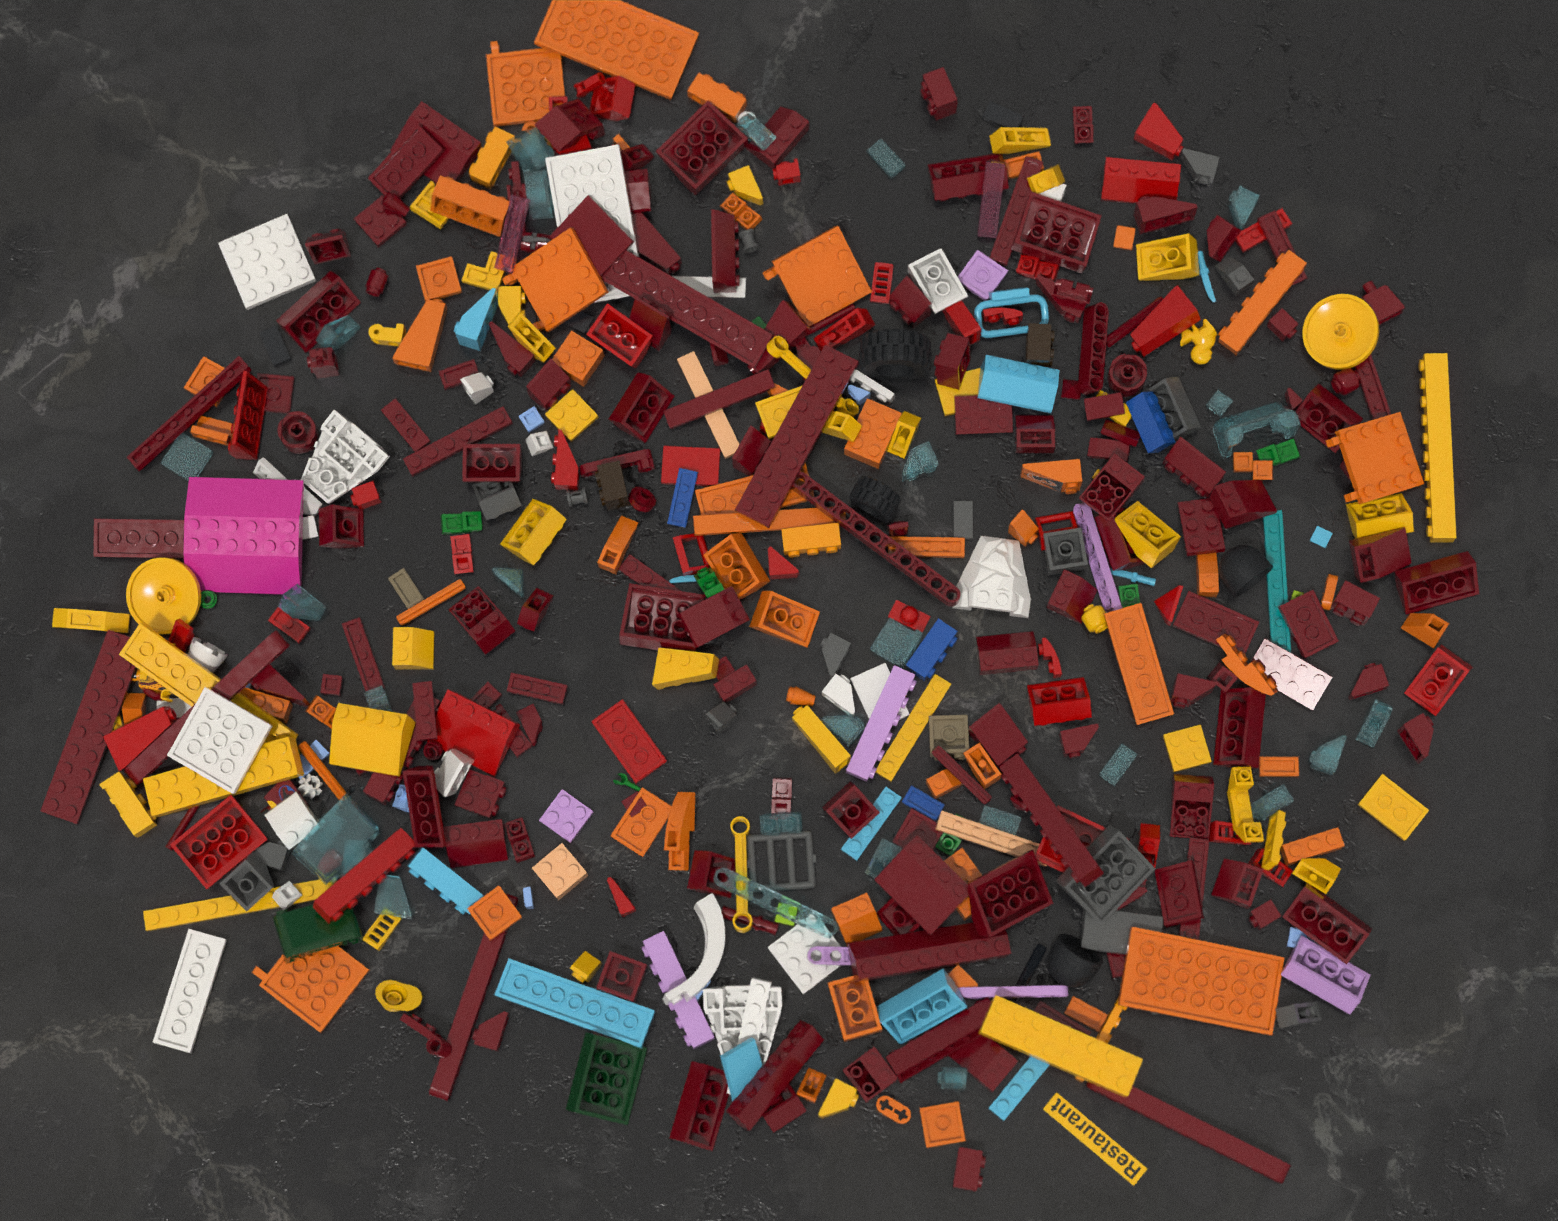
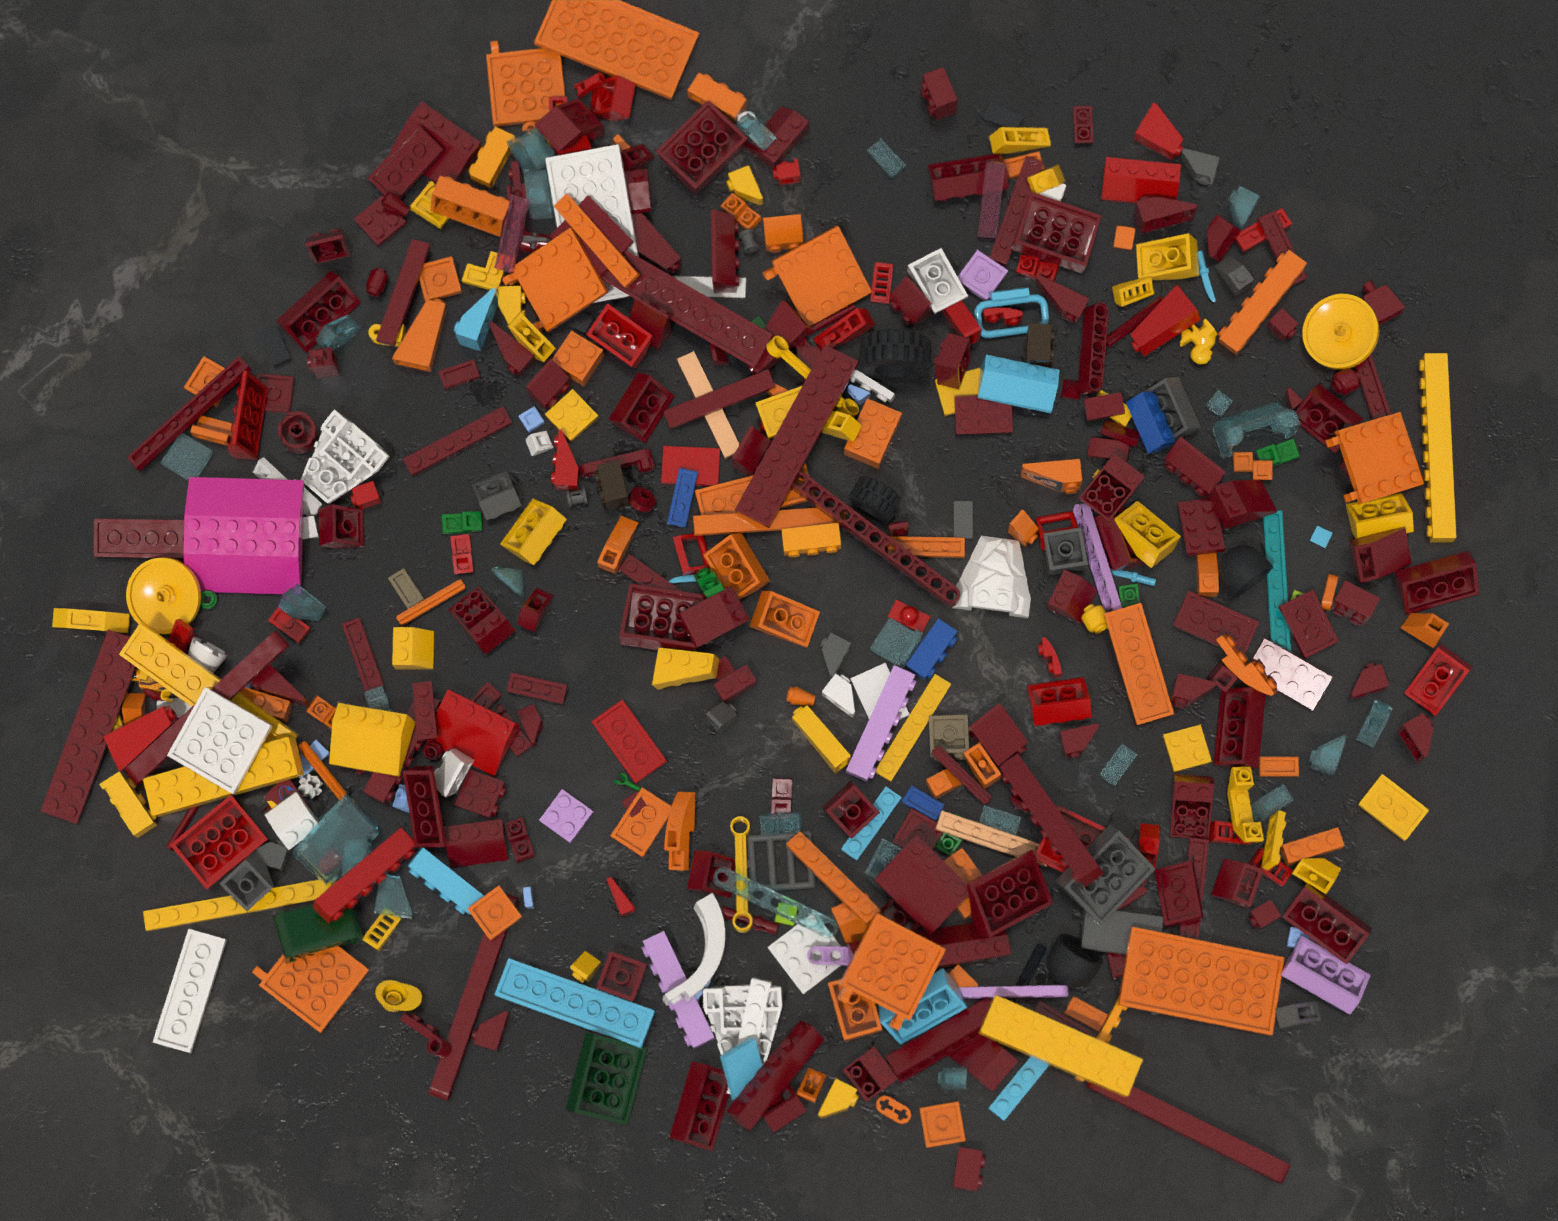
white plate [218,214,316,310] -> none
white slope [272,881,302,910] -> none
dark red plate [320,674,343,696] -> none
dark red plate [381,398,431,452] -> none
white slope [460,372,494,405] -> none
dark red slope [462,444,522,482] -> none
light nougat brick [532,843,588,901] -> none
red slope [768,546,799,579] -> none
clear light blue slope [821,715,865,748] -> none
yellow slope [887,411,921,459] -> none
clear light blue slope [902,441,938,481] -> none
dark red slope [976,631,1039,675] -> none
dark red slope [1015,415,1055,453] -> none
yellow sticker [1043,1092,1147,1186] -> none
dark red hinge [1053,278,1093,304] -> none
dark red brick [1107,354,1147,397] -> none
red slope [1154,585,1183,626] -> none
none -> dark red tile [376,239,431,346]
none -> orange plate [554,193,640,288]
none -> orange slope [763,214,803,253]
none -> orange plate [786,831,881,926]
none -> orange plate [837,913,946,1031]
none -> yellow slope [1112,276,1154,307]

